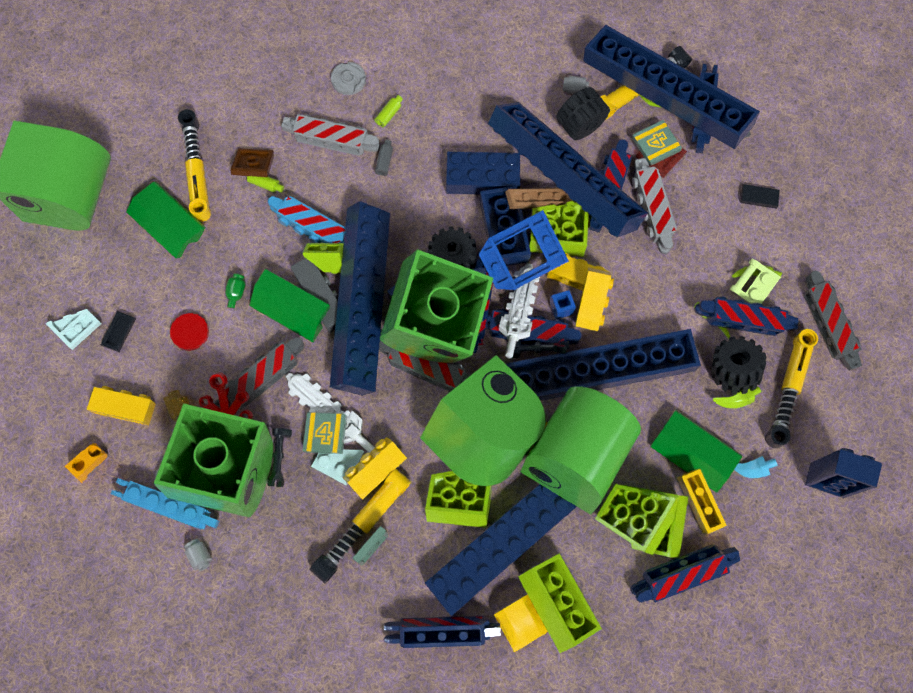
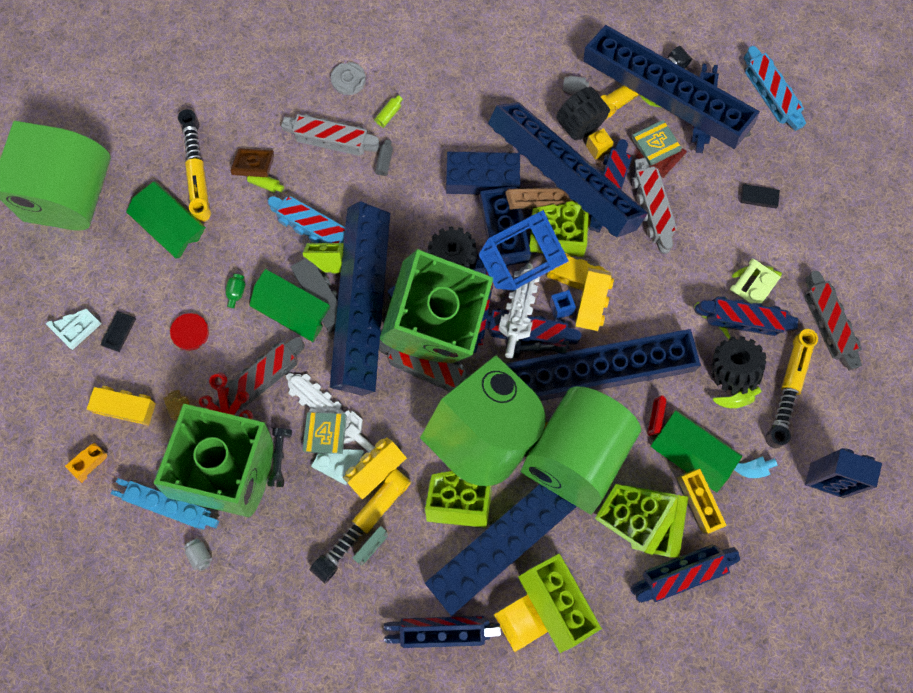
none -> yellow brick [586,128,613,160]
none -> red tile [647,395,667,436]
none -> dark azure hinge [744,46,806,131]

